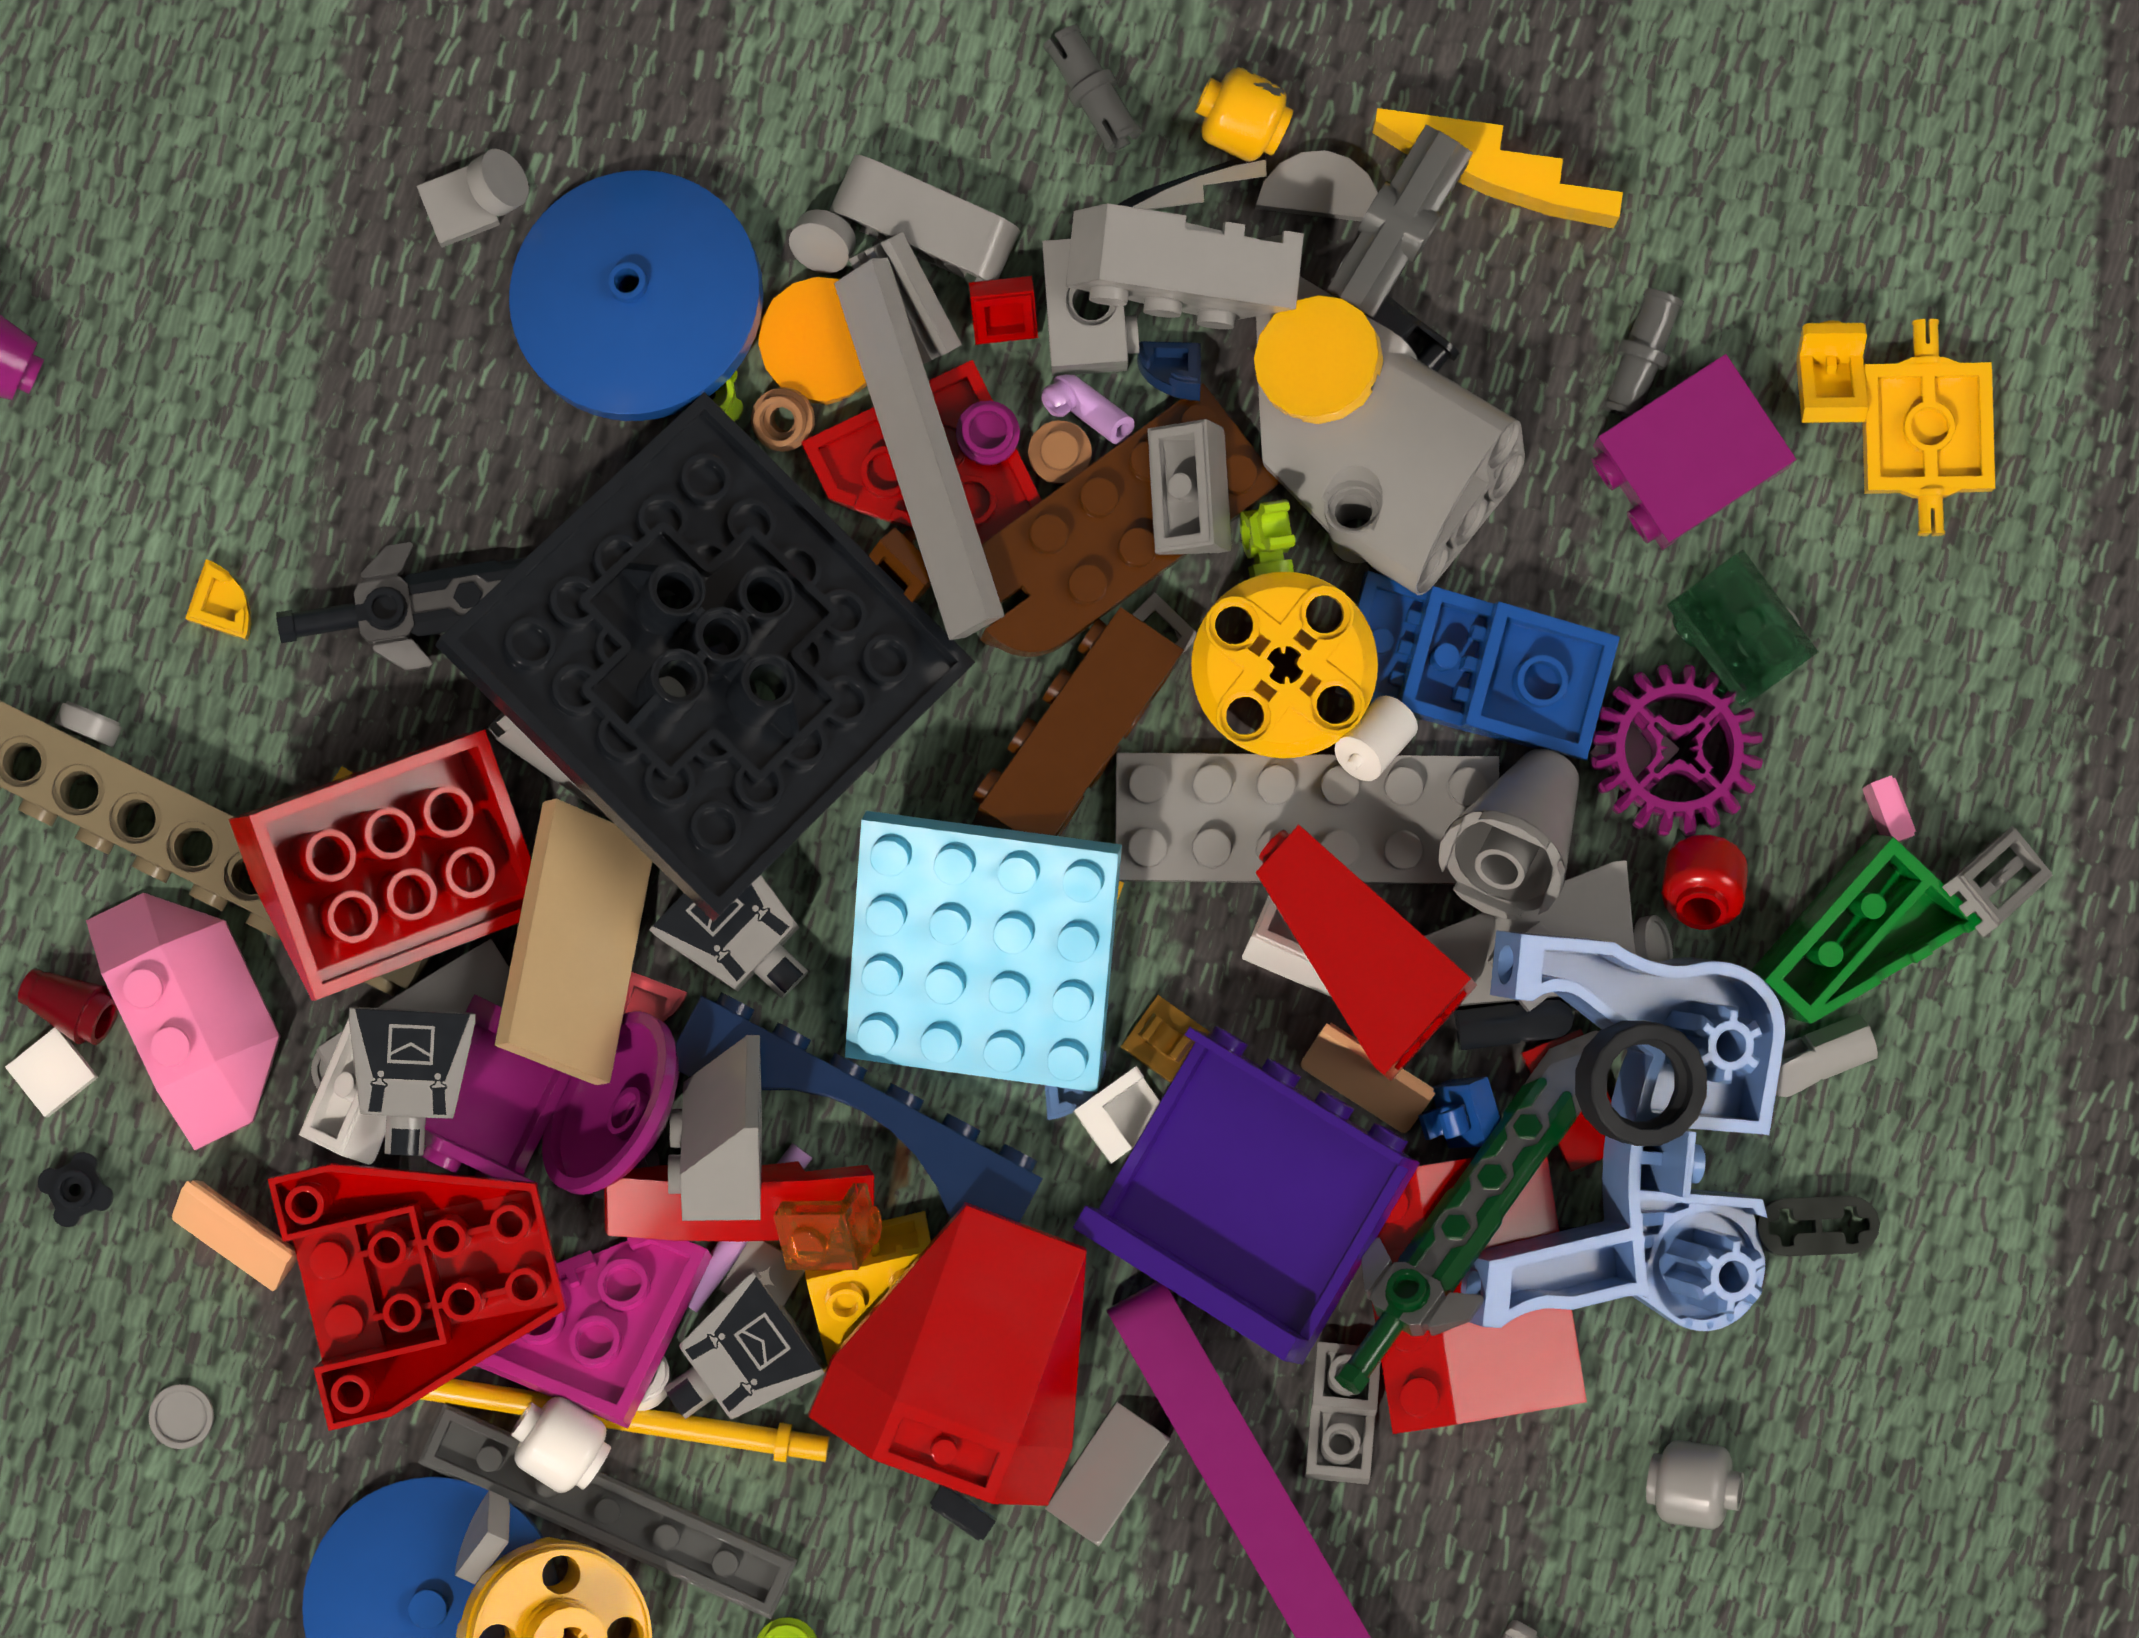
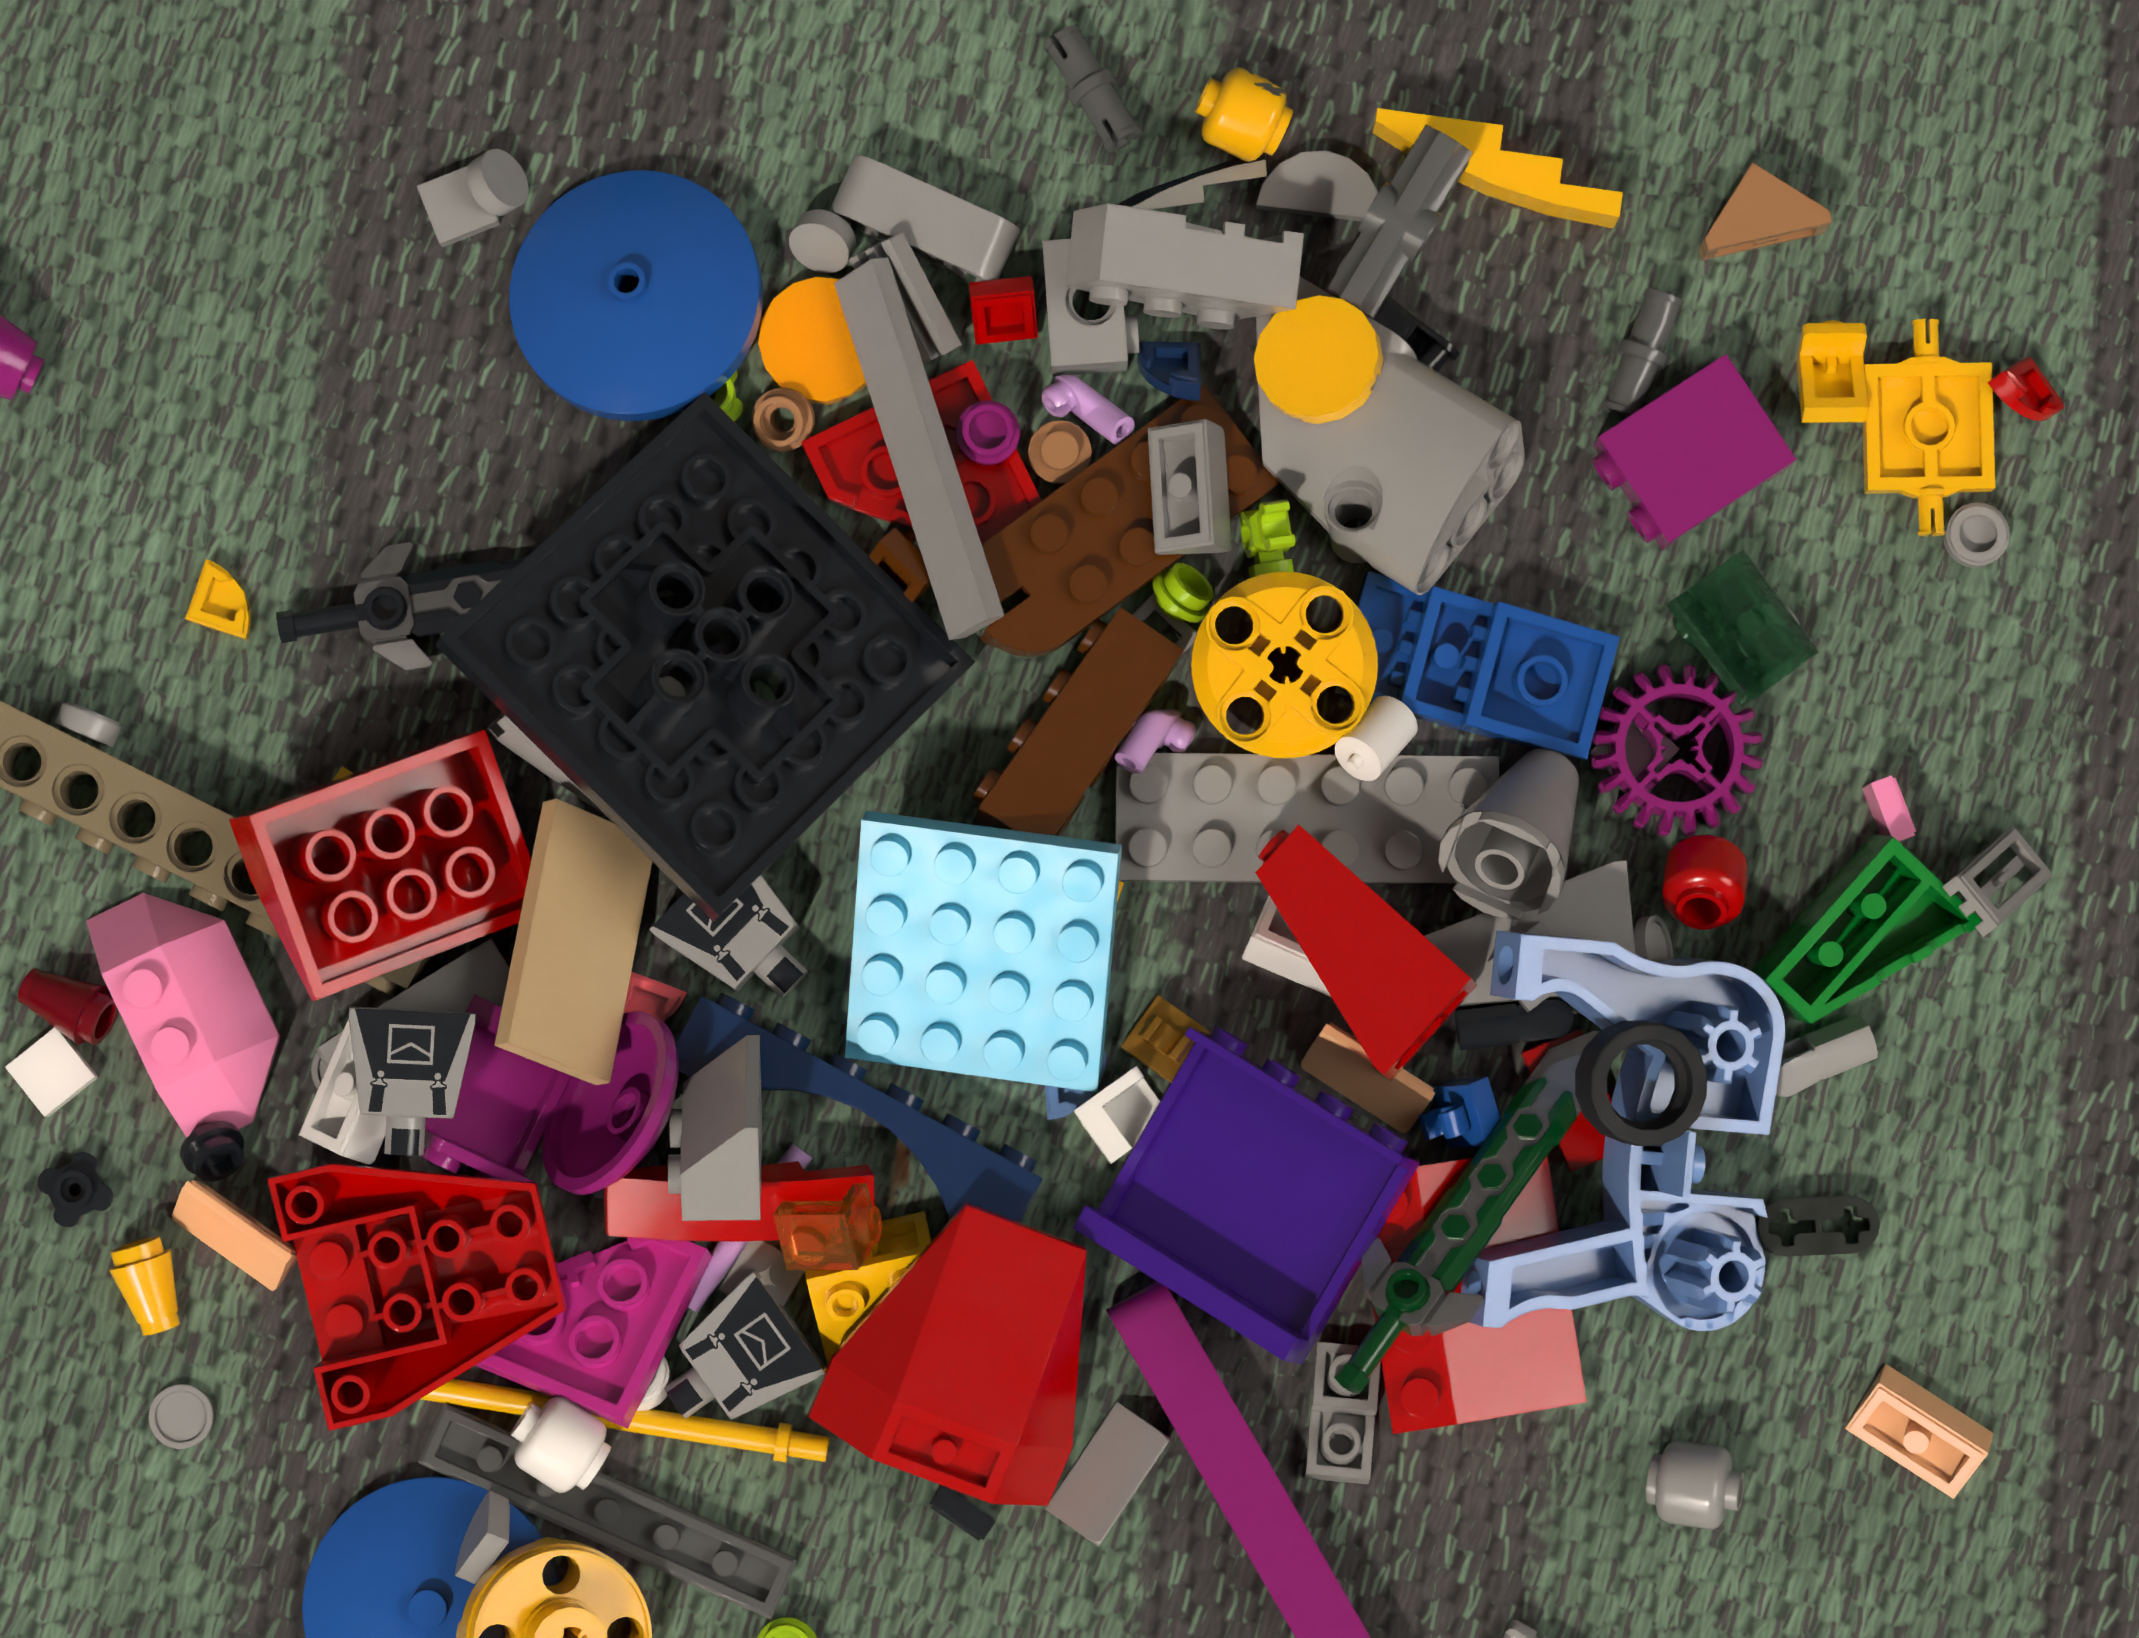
none -> yellow cone [109,1236,180,1336]
none -> black plate [180,1121,244,1182]
none -> lavender arm [1115,709,1197,774]
none -> lime plate [1153,563,1214,623]
none -> medium nougat slope [1698,163,1832,261]
none -> light nougat slope [1845,1364,1994,1499]
none -> light grey tile [1943,503,2010,568]
none -> red tile [1987,356,2065,421]

